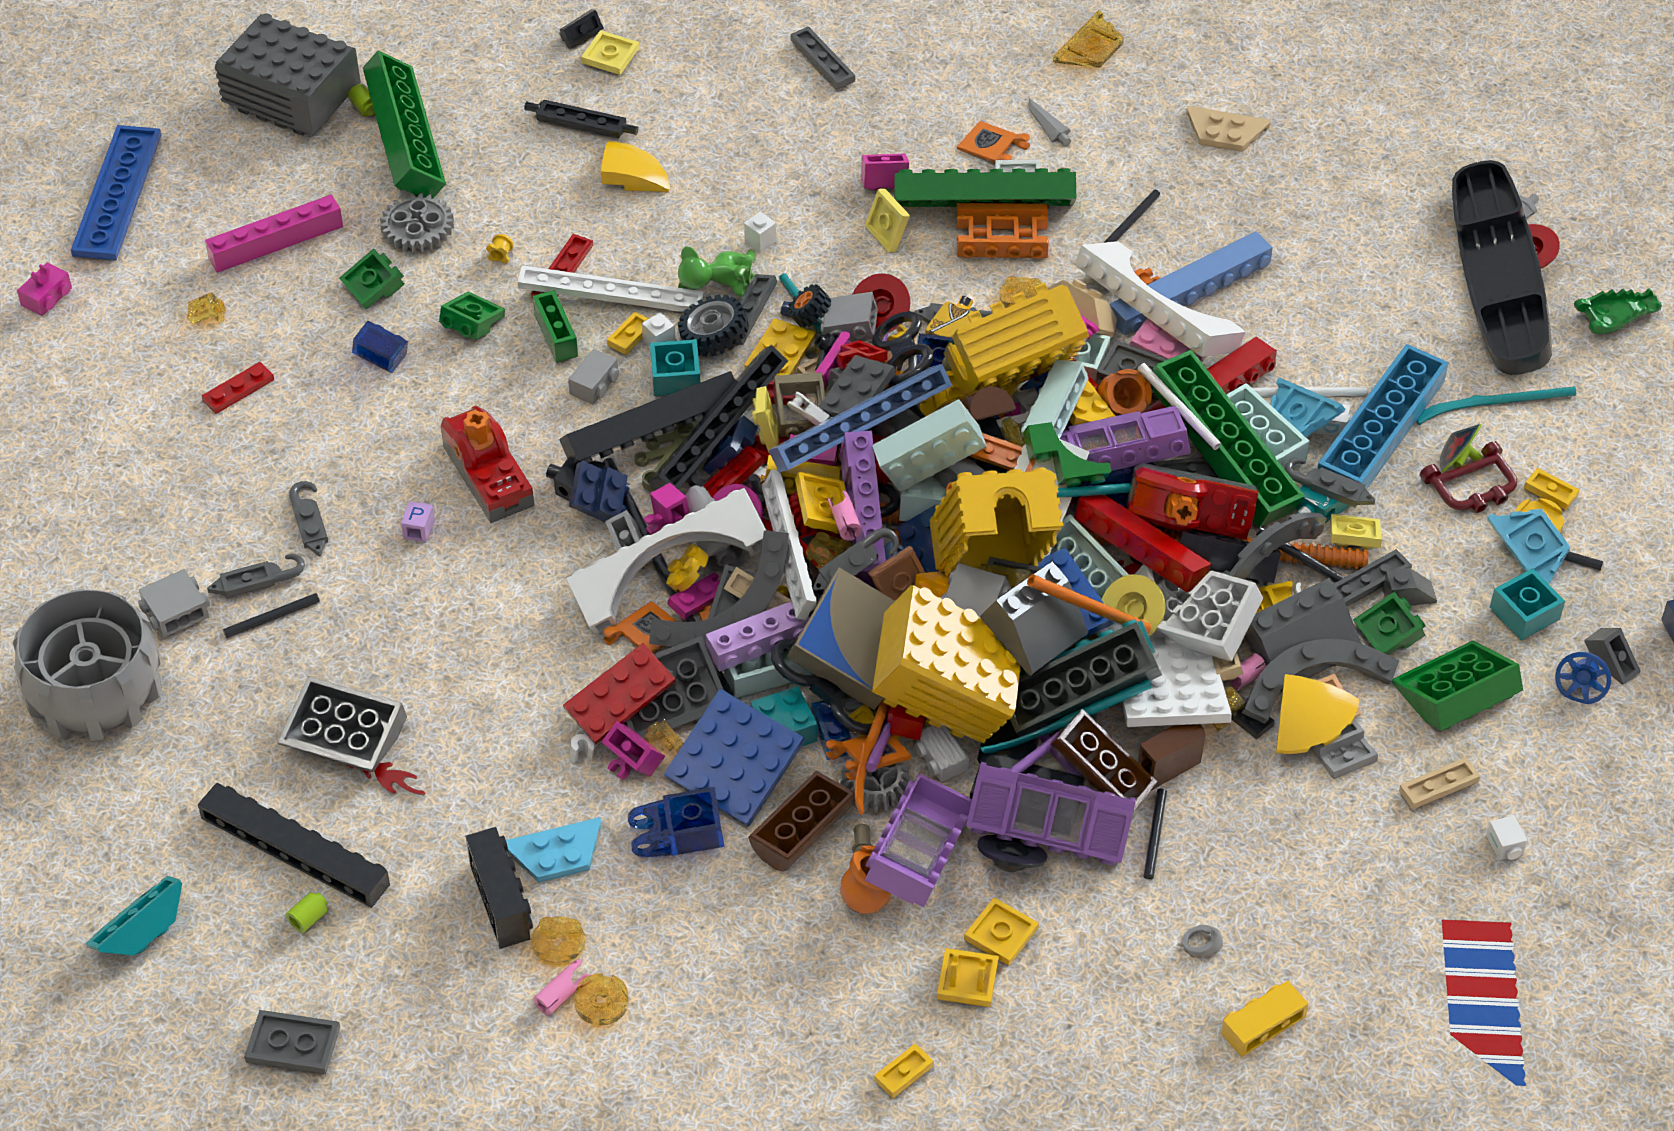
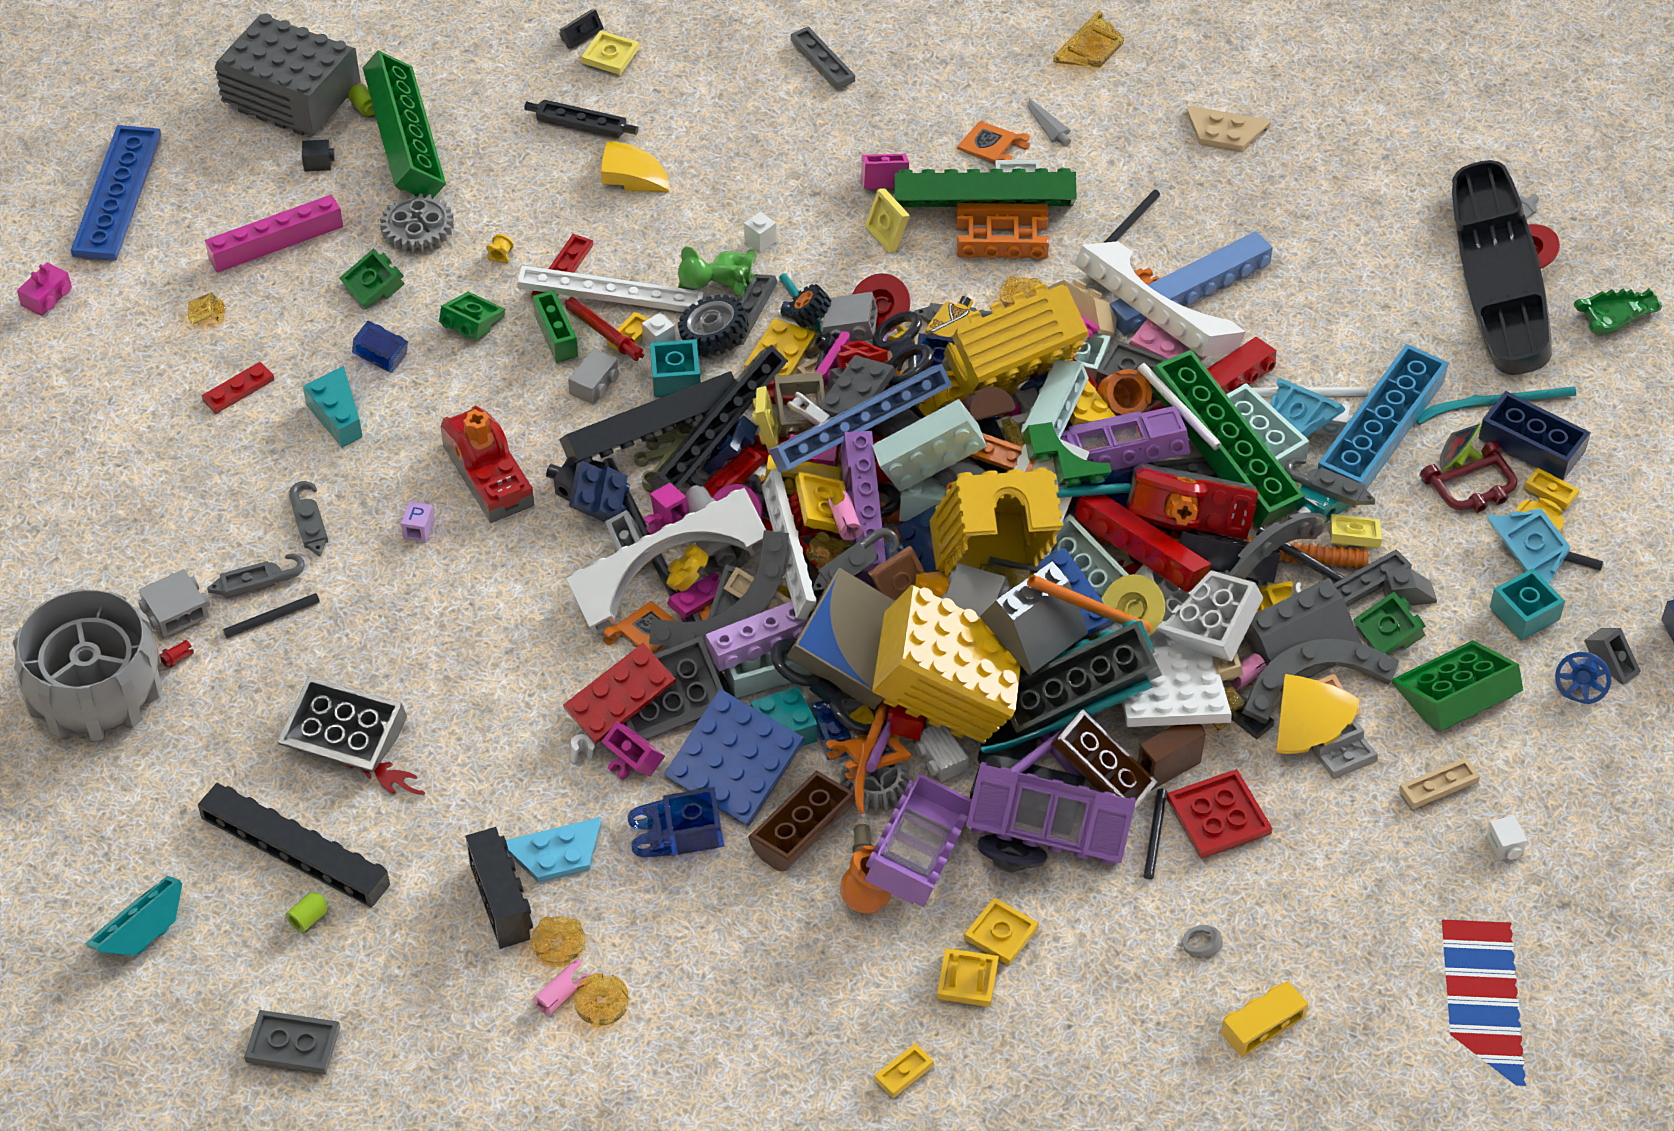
clear yellow bracket [645,720,684,753] -> none
none -> red pin [159,640,194,667]
none -> black brick [302,139,335,172]
none -> teal wedge [303,366,362,448]
none -> red axle [564,297,645,361]
none -> red plate [1166,769,1273,859]
none -> dark blue brick [1478,391,1591,480]

